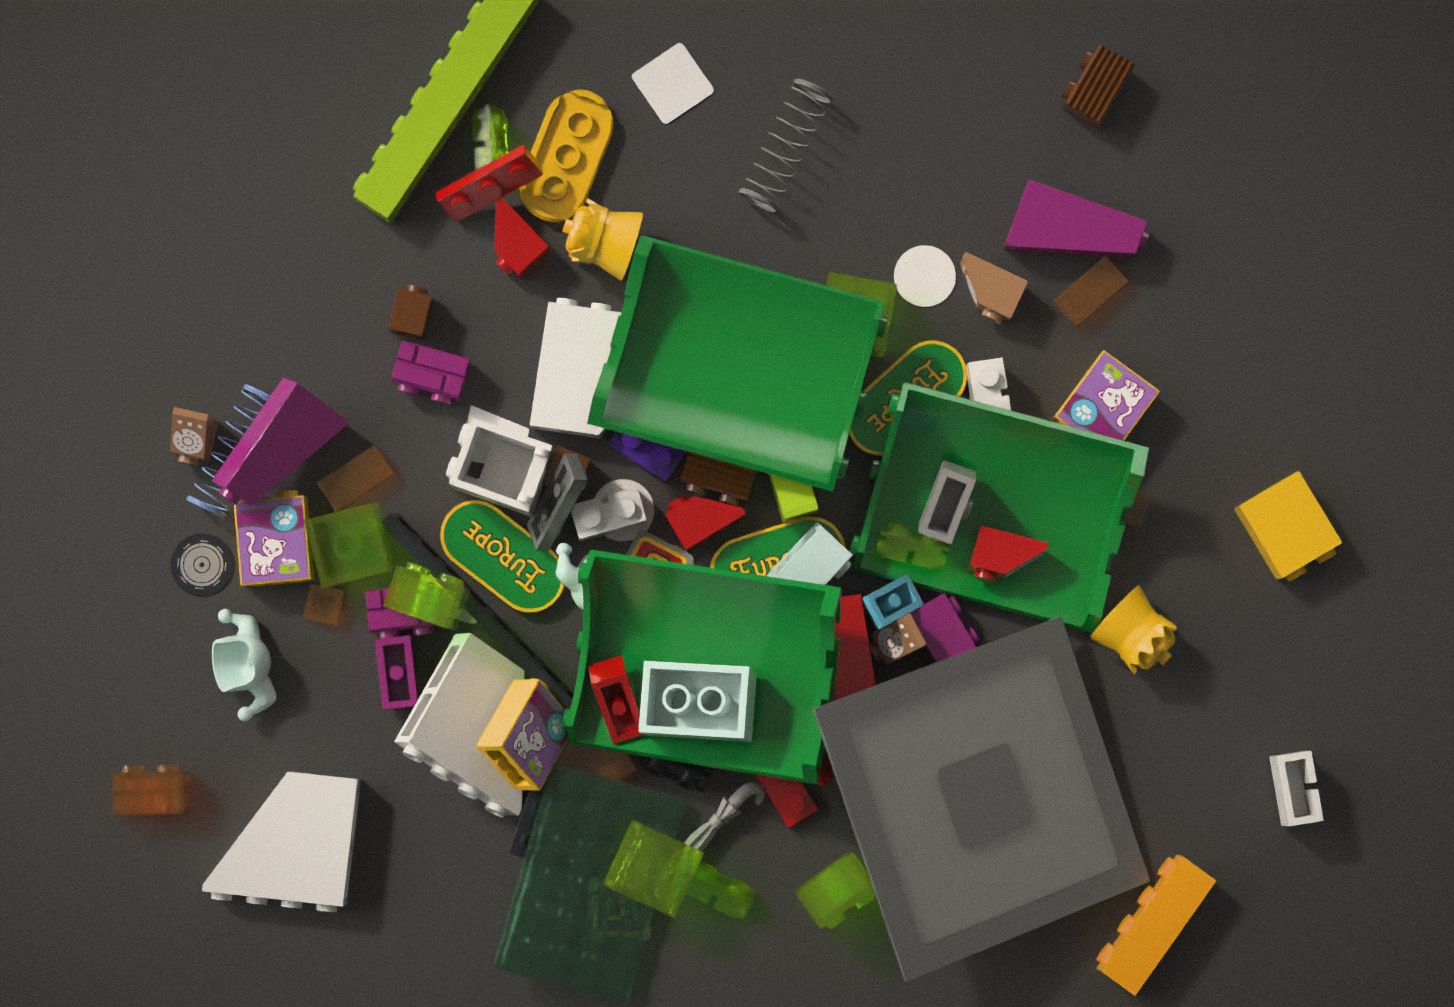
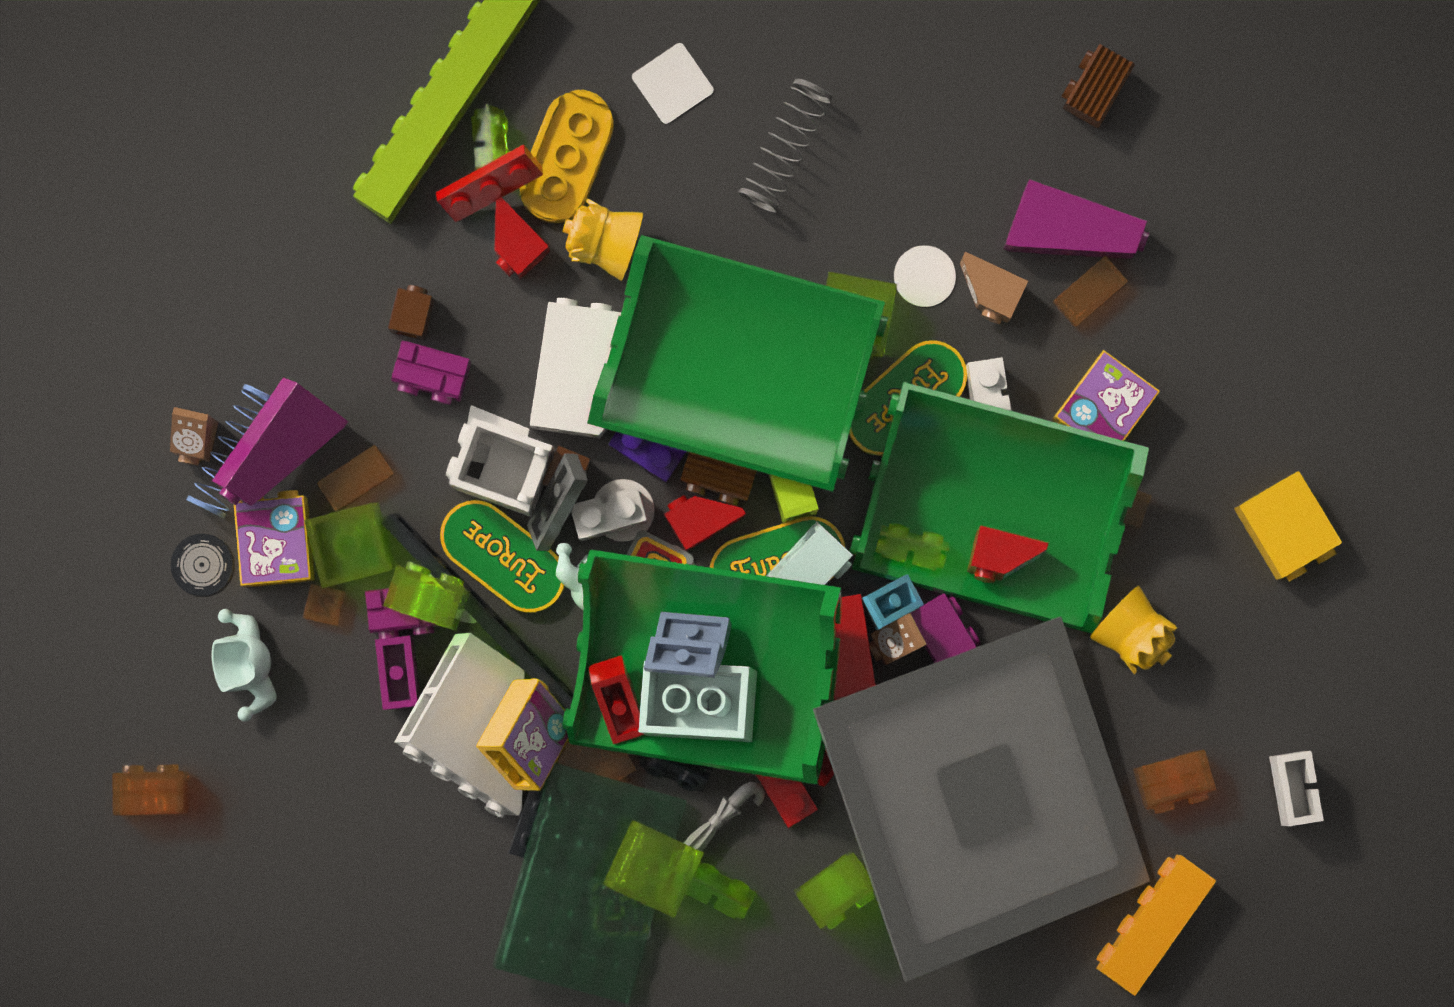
white slope [202,772,361,912] -> none
light grey brick [918,460,976,544] -> none
none -> sand blue slope [644,612,732,678]
none -> clear orange brick [1133,749,1216,814]

